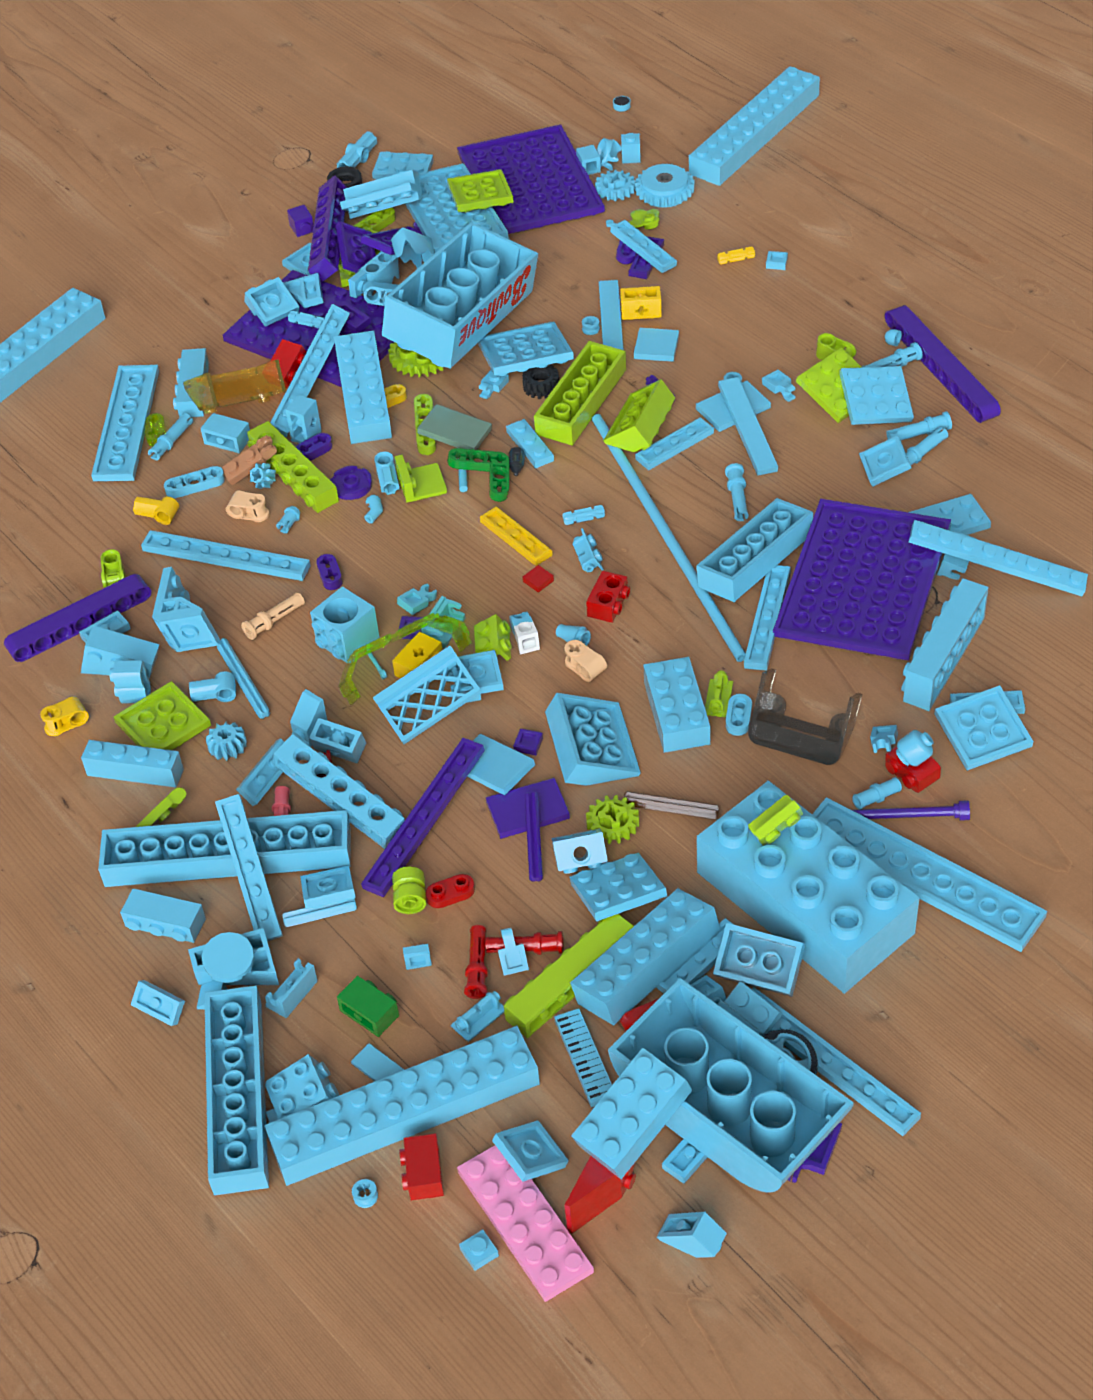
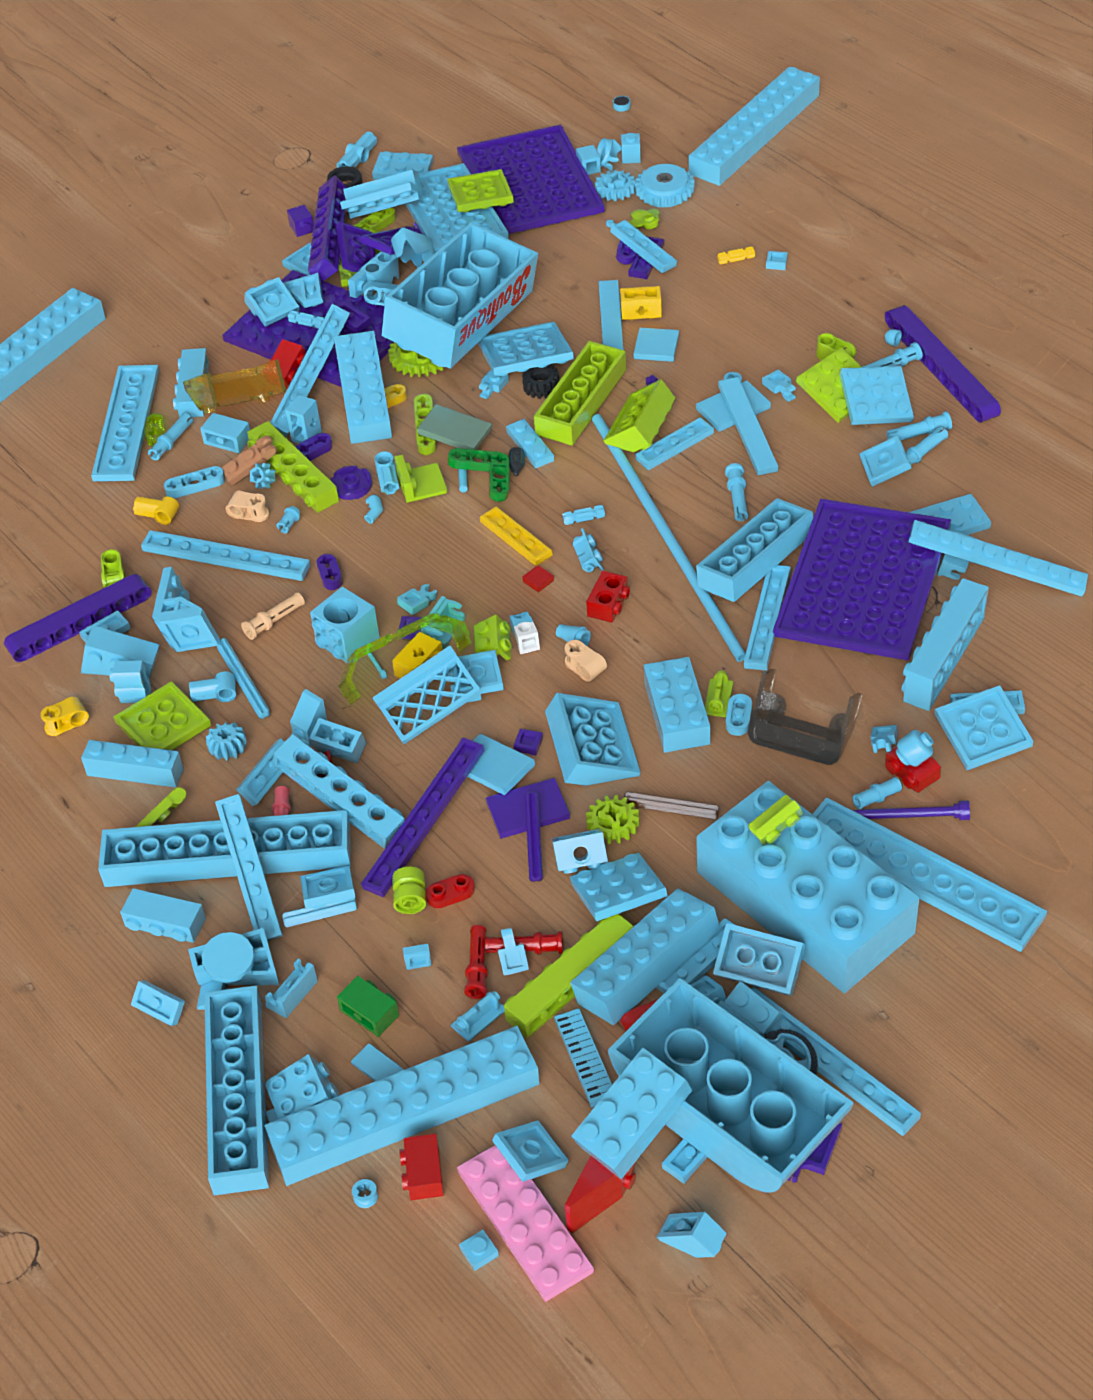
medium azure bush [582,316,600,335] -> none

